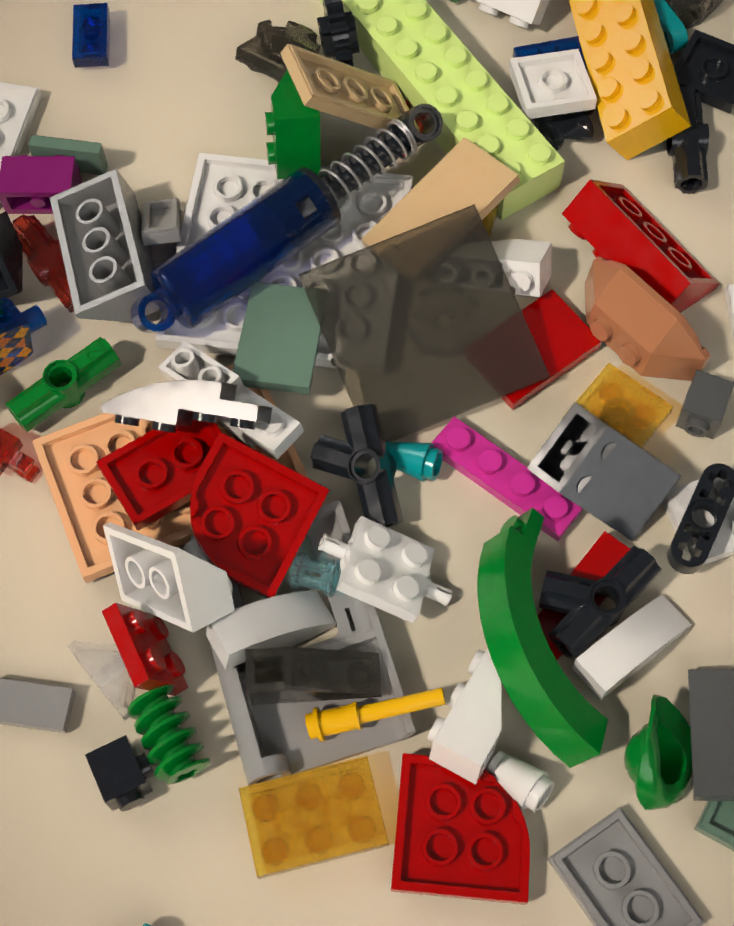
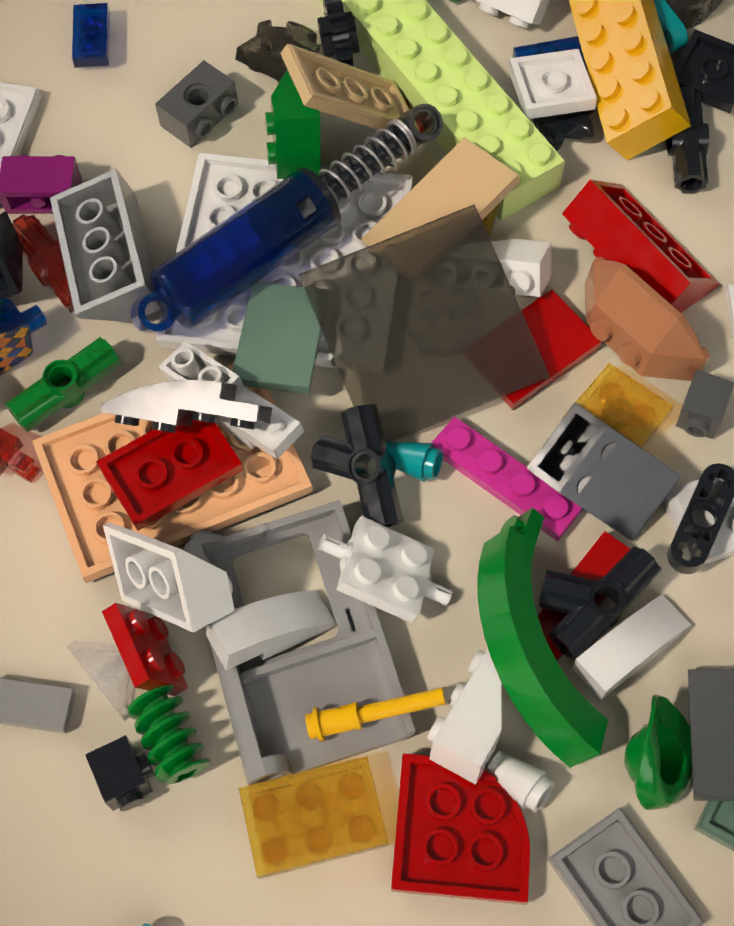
sand green tile [28,135,108,175] -> none
light grey tile [141,198,181,246] -> none
red plate [190,432,329,599] -> none
clear smoke slope [245,647,382,705] -> none
clear light blue bush [290,552,341,597] -> none
none -> dark grey brick [155,60,238,148]

